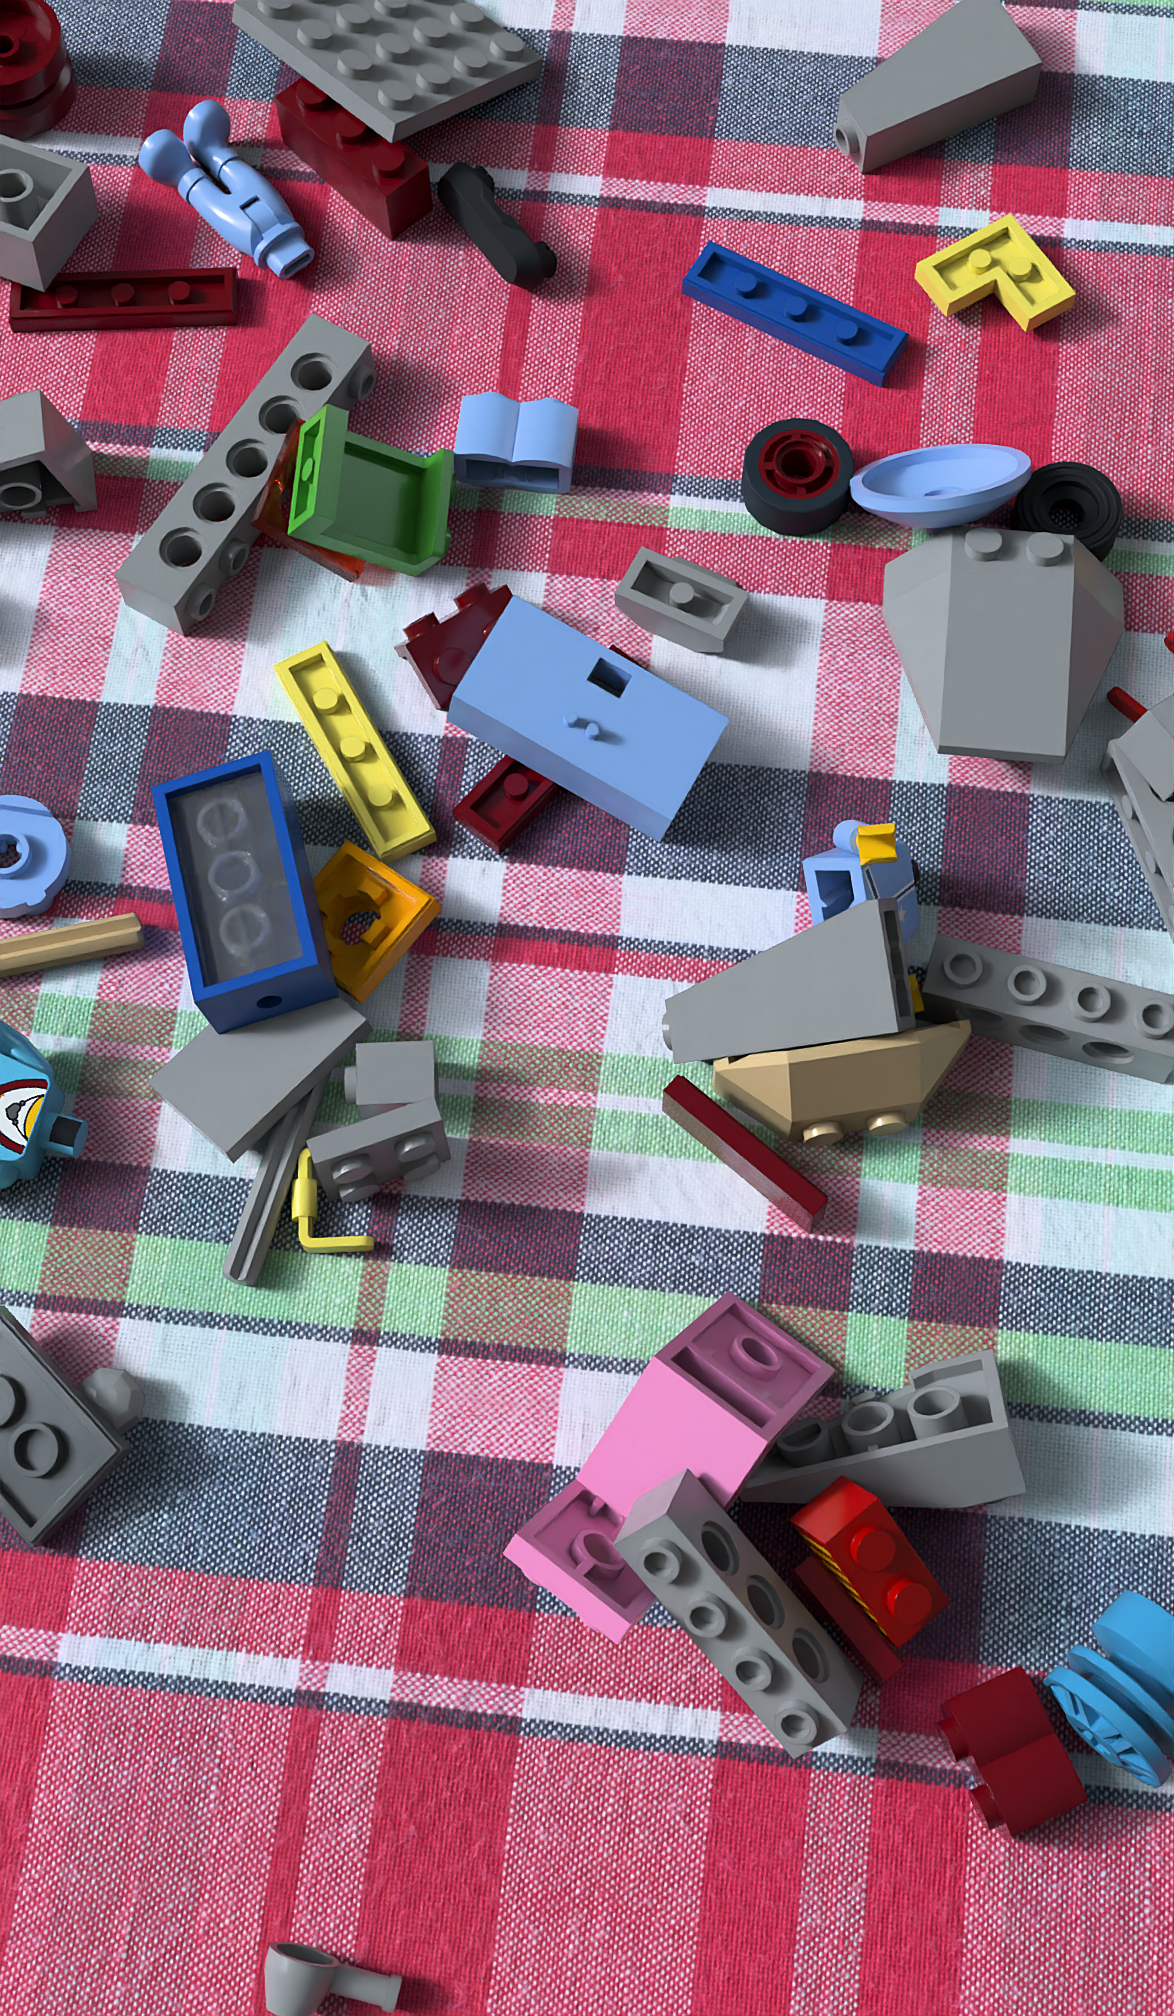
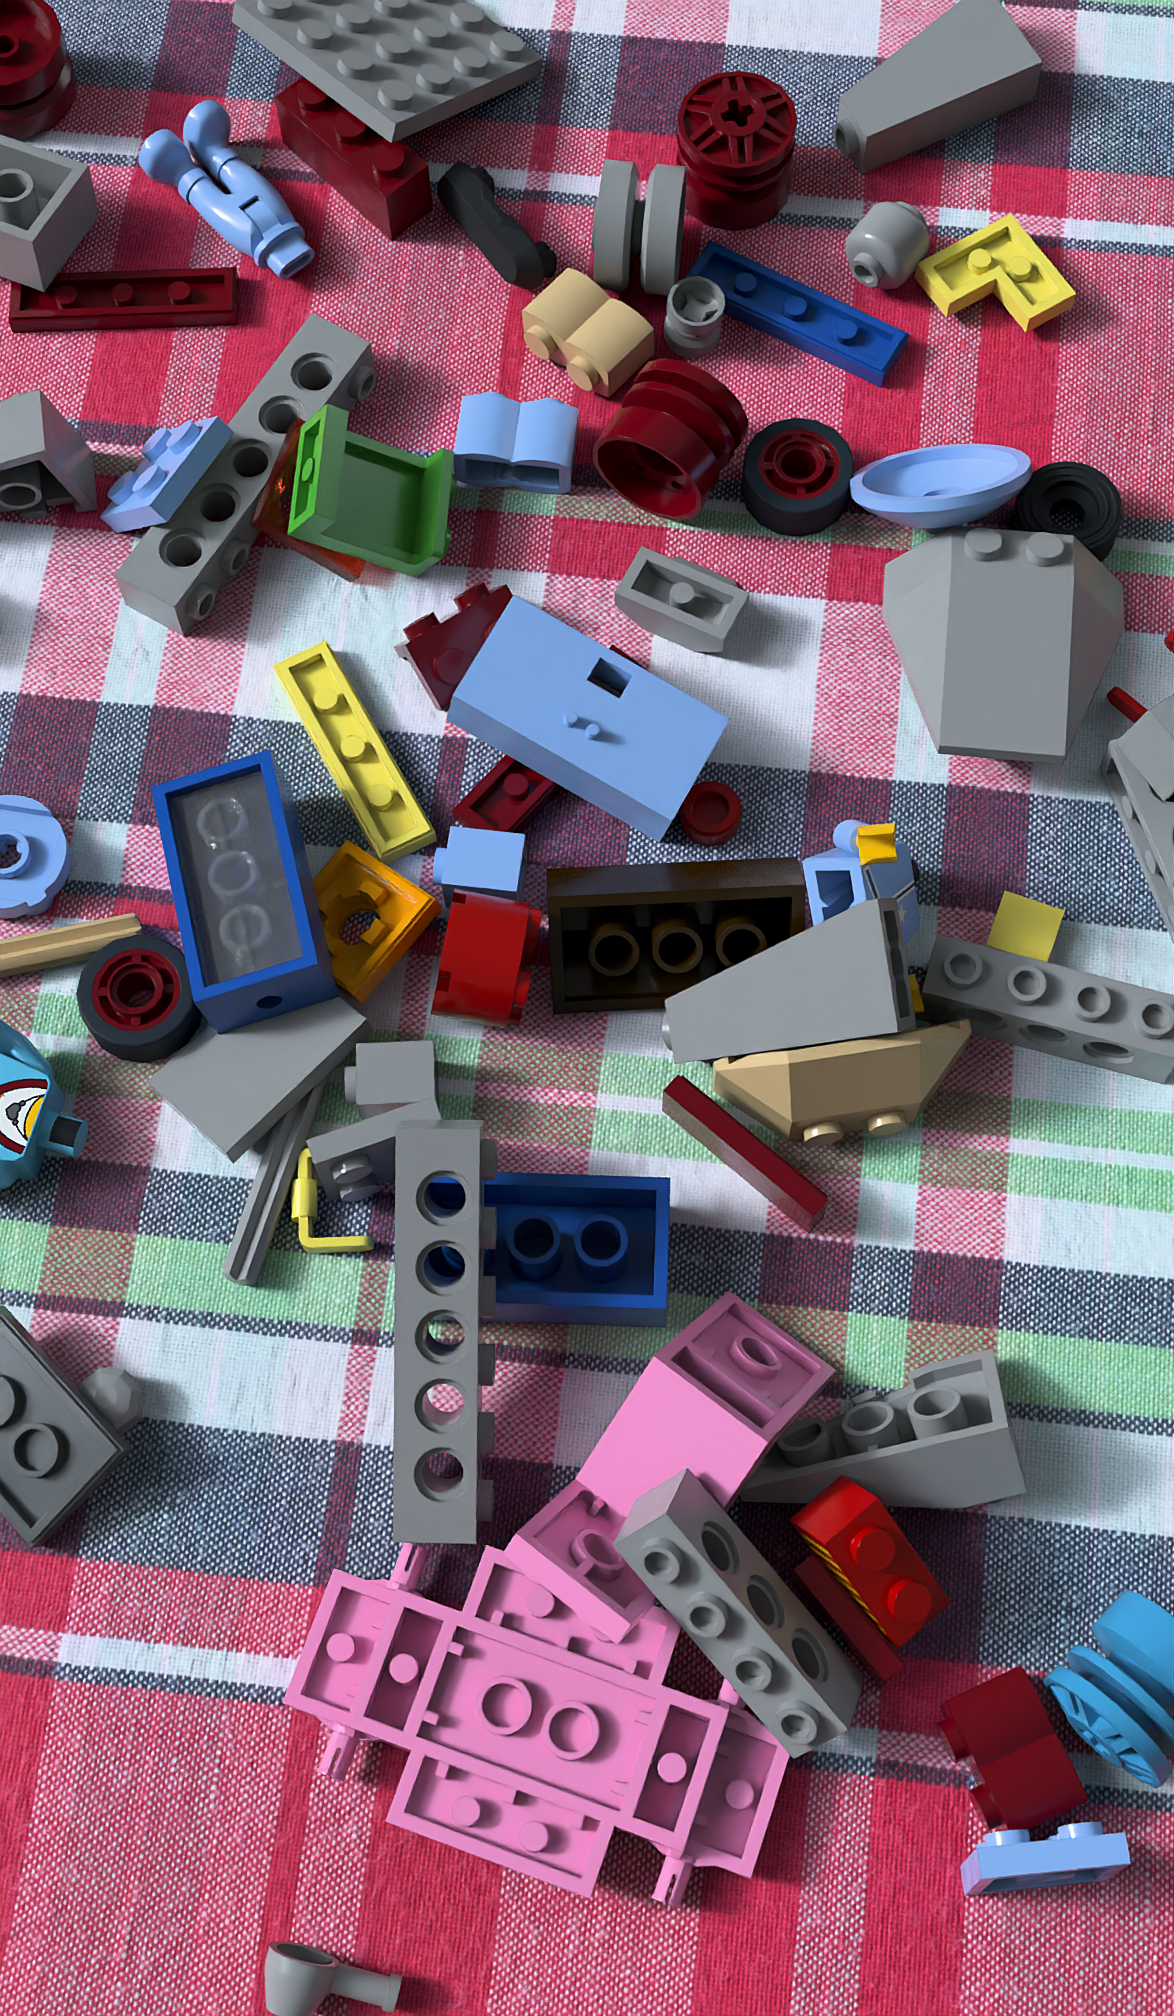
none -> wheel [76,935,202,1063]
none -> light blue plate [100,416,234,533]
none -> bright pink piece [282,1542,790,1909]
none -> light grey brick [393,1119,497,1544]
none -> blue brick [429,1172,670,1328]
none -> red brick [431,889,542,1029]
none -> light blue brick [433,826,527,908]
none -> tan brick [522,268,654,397]
none -> dark brown slope [547,857,805,1014]
none -> light grey wheel [592,159,687,296]
none -> dark red wheel [593,358,748,520]
none -> light grey wheel [664,276,725,358]
none -> dark red wheel [676,71,798,231]
none -> red tile [679,781,742,846]
none -> light grey head [845,201,930,289]
none -> light blue plate [960,1822,1131,1896]
none -> light yellow tile [985,891,1065,962]

